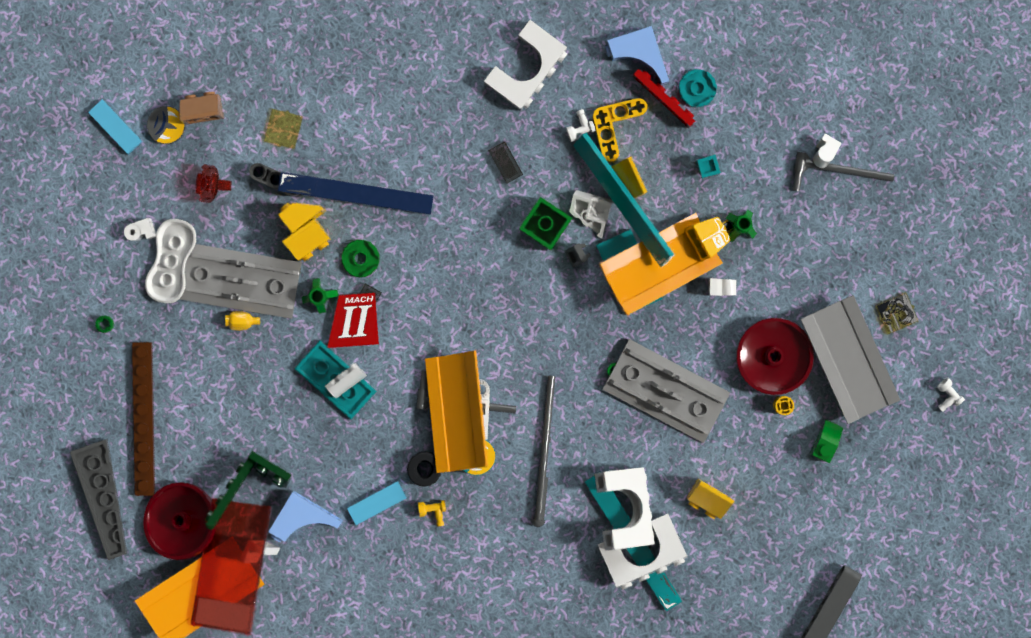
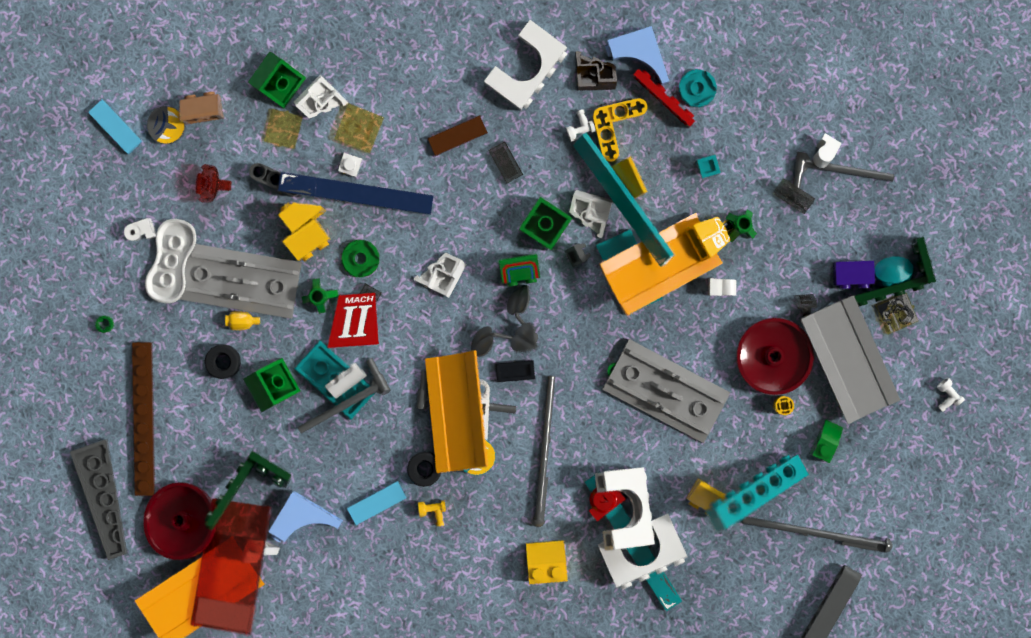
none -> black tyre [204,345,241,379]
none -> green slope [243,358,300,412]
none -> green slope [248,51,306,108]
none -> white slope [294,75,348,118]
none -> dark grey bar [298,358,391,434]
none -> clear yellow tile [334,103,384,153]
none -> white plate [338,153,362,177]
none -> white slope [414,253,467,298]
none -> reddish brown tile [427,116,488,156]
none -> dark grey plant [471,285,538,357]
none -> black tile [495,360,535,382]
none -> green slope [499,254,540,287]
none -> yellow slope [526,540,568,585]
none -> dark brown slope [575,51,617,91]
none -> red piece [589,487,626,522]
none -> teal brick [705,454,809,532]
none -> dark grey bar [742,517,893,553]
none -> clear smoke tile [772,178,815,214]
none -> clear smoke tile [794,294,817,316]
none -> dark purple brick [833,261,875,289]
none -> dark green bracket [854,237,936,306]
none -> teal dish [875,256,913,286]

